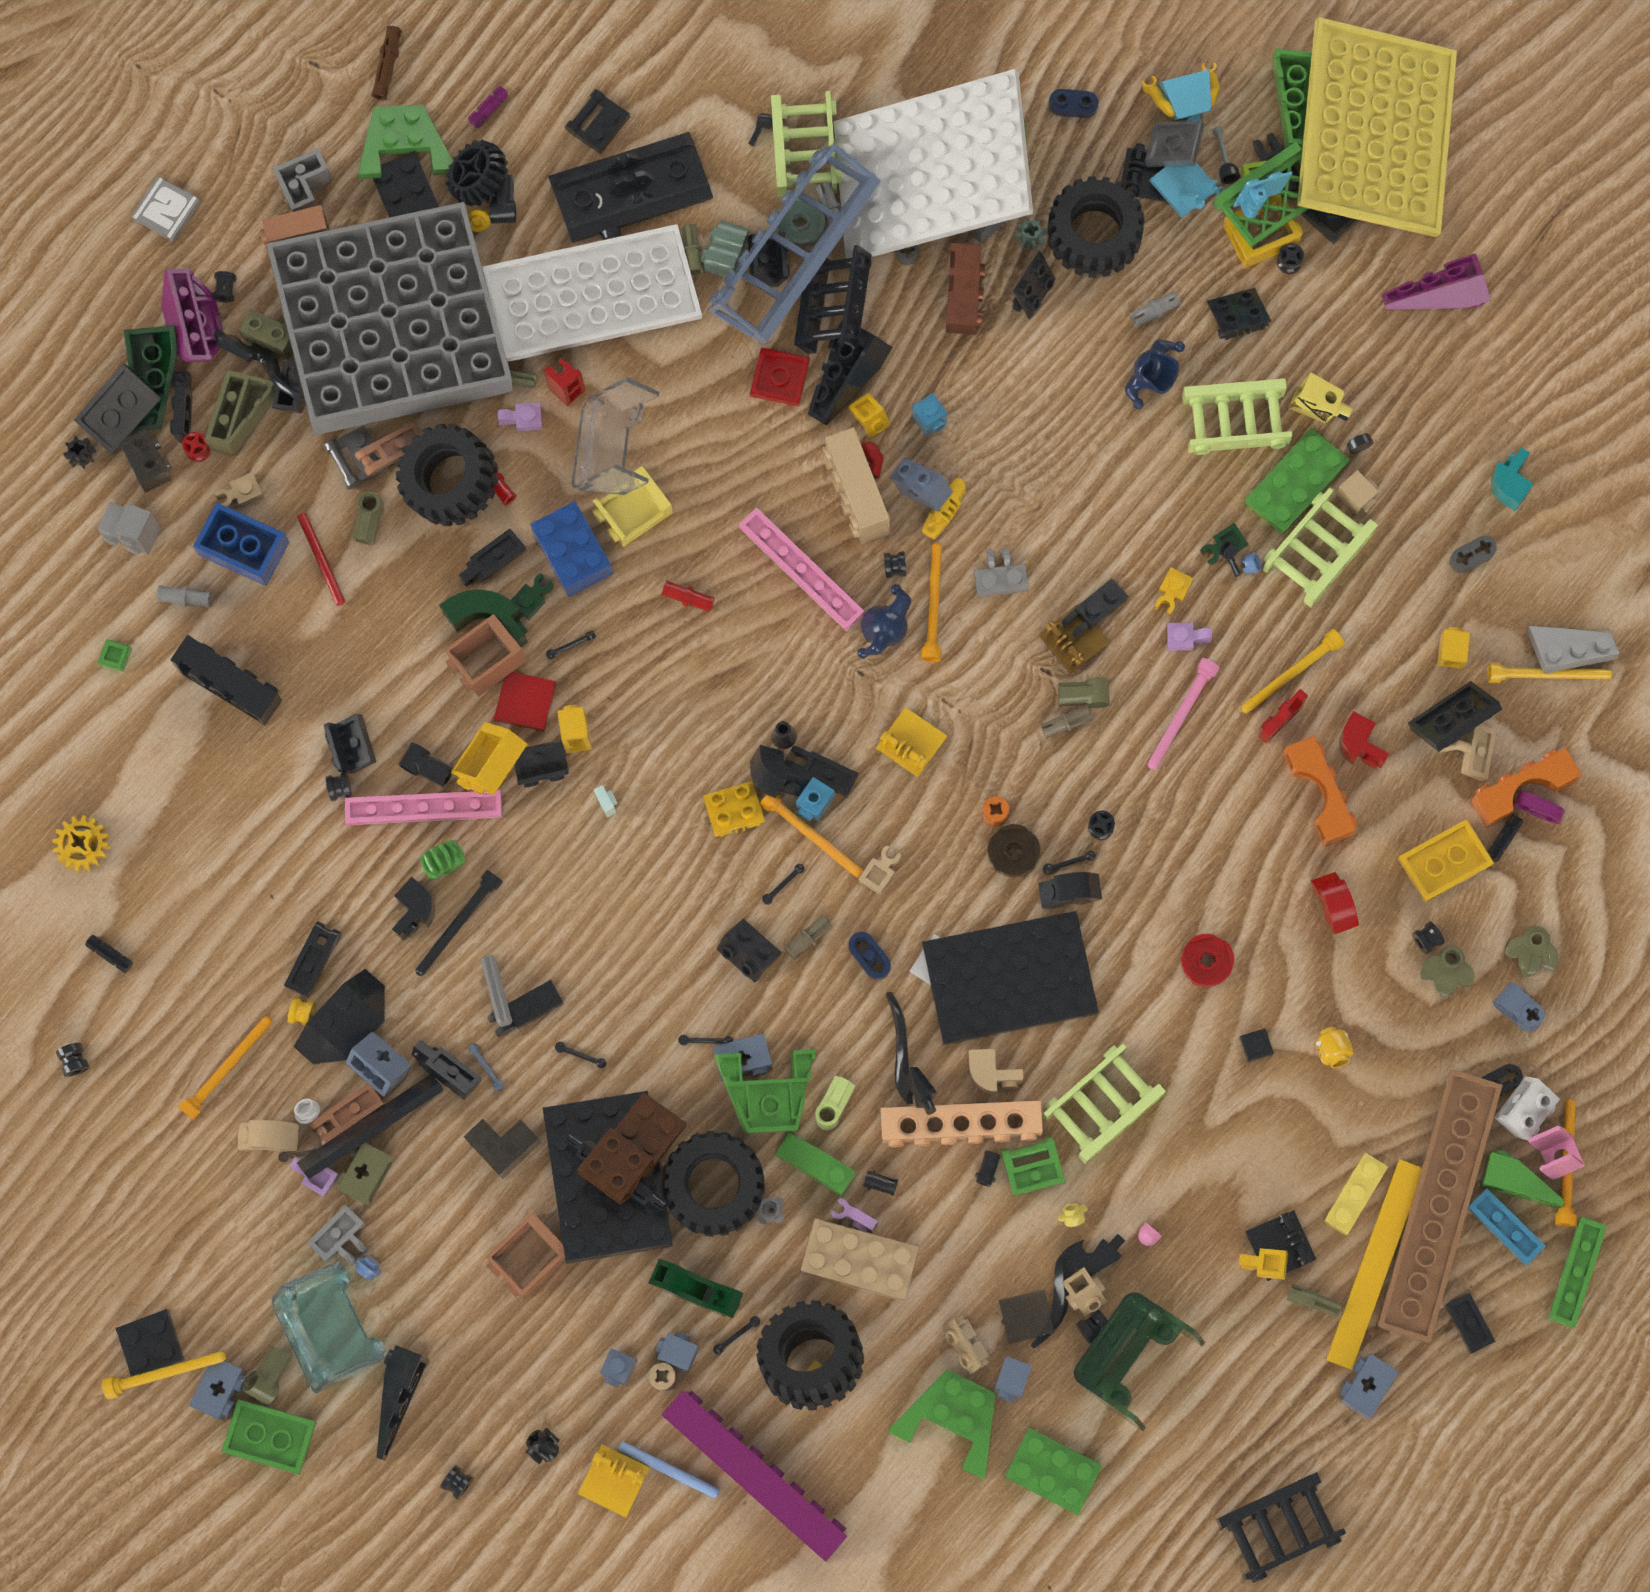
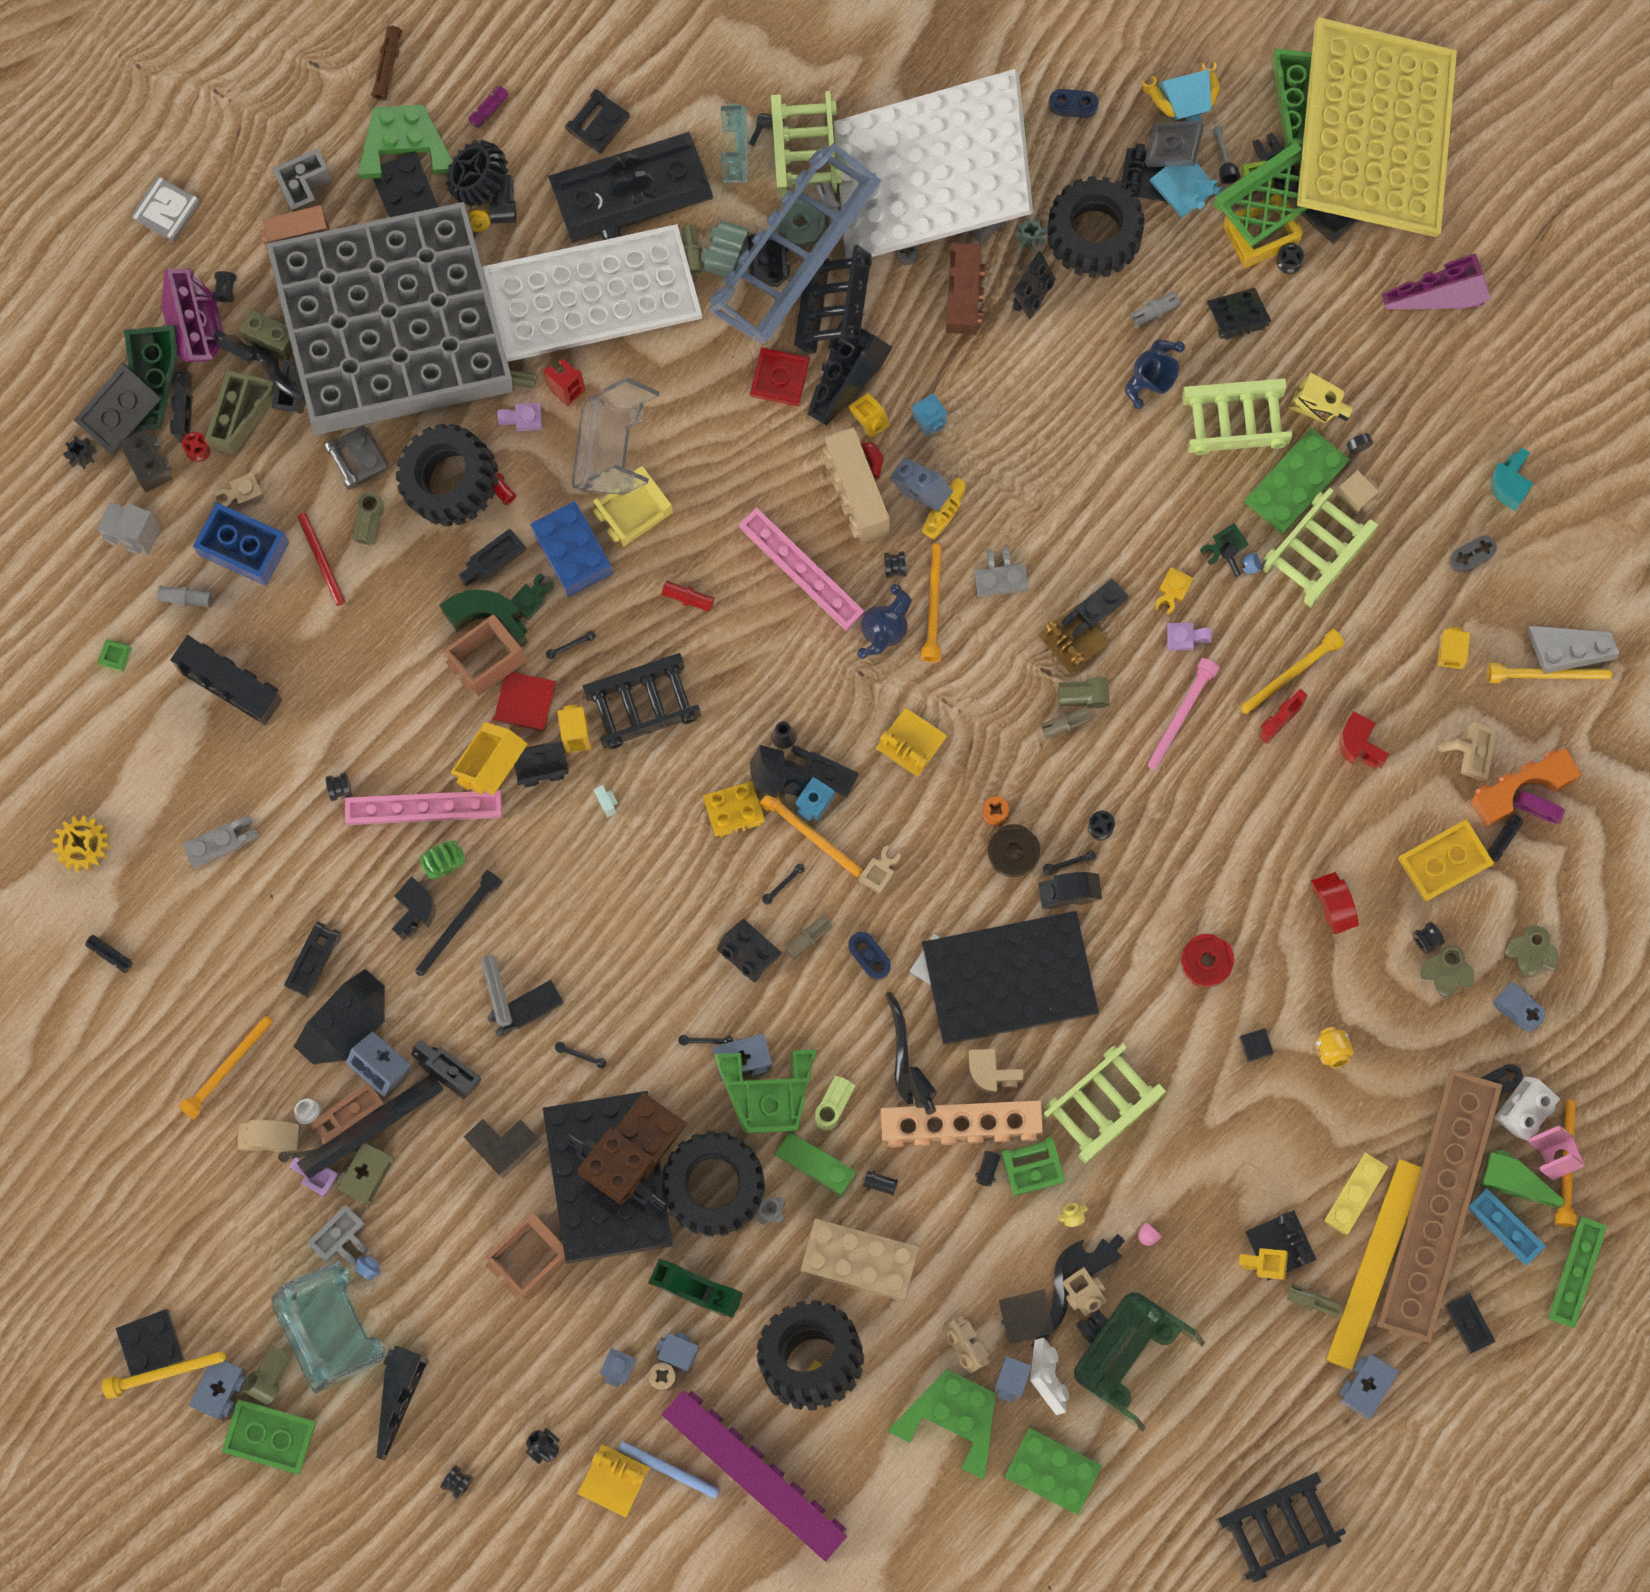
black wheel [56,1042,90,1077] -> none
yellow wheel [288,997,316,1026] -> none
black bracket [324,714,376,774] -> none
nougat plate [354,421,422,476] -> none
black piece [398,742,453,787] -> none
sand blue hinge [468,1044,504,1091] -> none
black hinge [713,1316,760,1355] -> none
lavender plate [830,1198,878,1233] -> none
medium azure hinge [1233,172,1292,218] -> none
orange arch [1283,736,1358,847] -> none
black plate [1408,681,1502,752] -> none
none -> light grey hinge [182,816,259,868]
none -> black fence [582,653,701,749]
none -> clear light blue panel [721,103,748,182]
none -> white plate [1030,1338,1069,1415]

